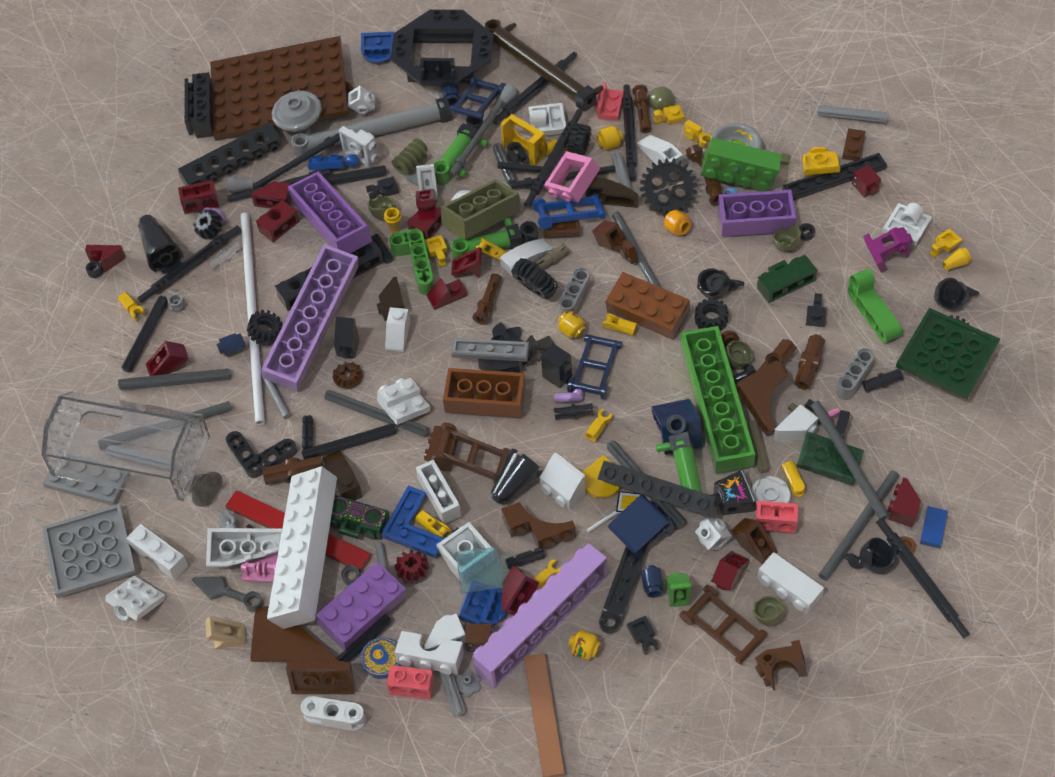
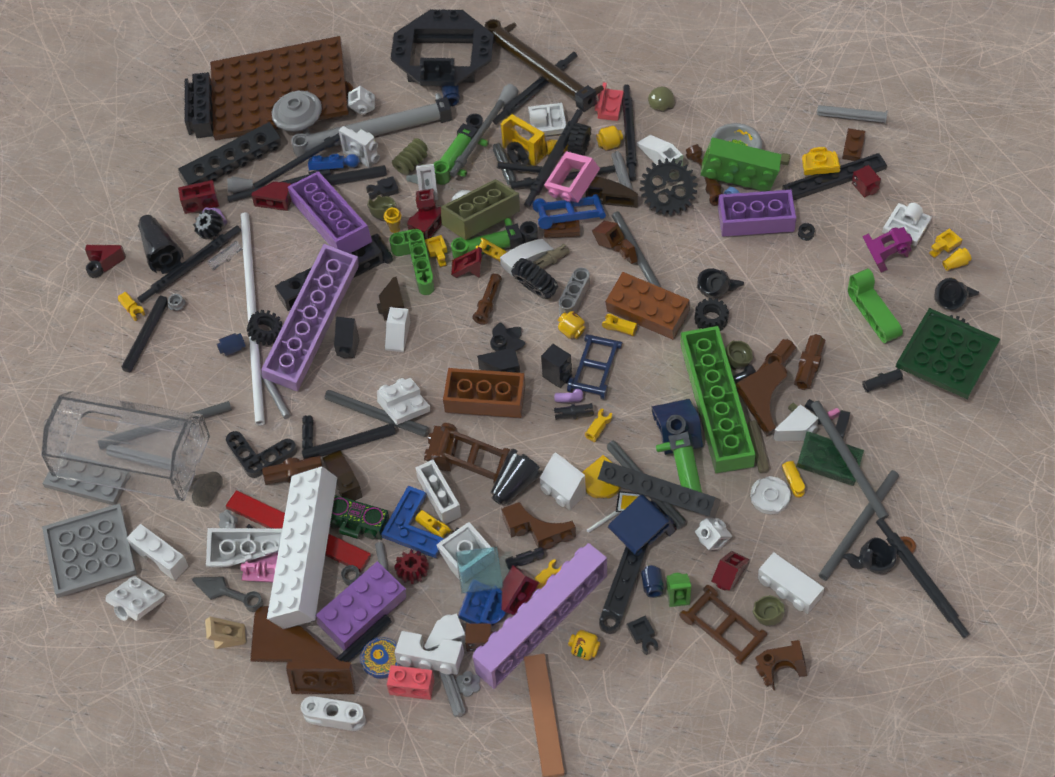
dark grey axle [118,368,231,390] -> none
dark red slope [146,341,189,376] -> none
dark red brick [256,200,299,243] -> none
reddish brown gear [332,361,363,388] -> none
blue slope [360,32,394,63] -> none
dark red slope [426,278,468,310] -> none
dark blue piece [449,75,506,120] -> none
light grey tile [451,338,529,362] -> none
clear smoke slope [521,335,555,368] -> none
reddish brown pin [632,85,651,133] -> none
yellow plate [653,104,685,125] -> none
light orange head [664,210,691,236] -> none
yellow plate [684,119,712,148] -> none
black torso [711,470,756,515] -> none
reddish brown plate [721,330,739,348] -> none
reddish brown slope [731,518,778,565] -> none
coral brick [755,501,798,533] -> none
dark green piece [757,255,817,303] -> none
olive hair [772,225,801,251] -> none
black plate [806,293,827,327] -> none
light grey beam [836,348,874,400] -> none
dark red slope [887,477,921,528] -> none
blue tile [920,506,948,549] -> none

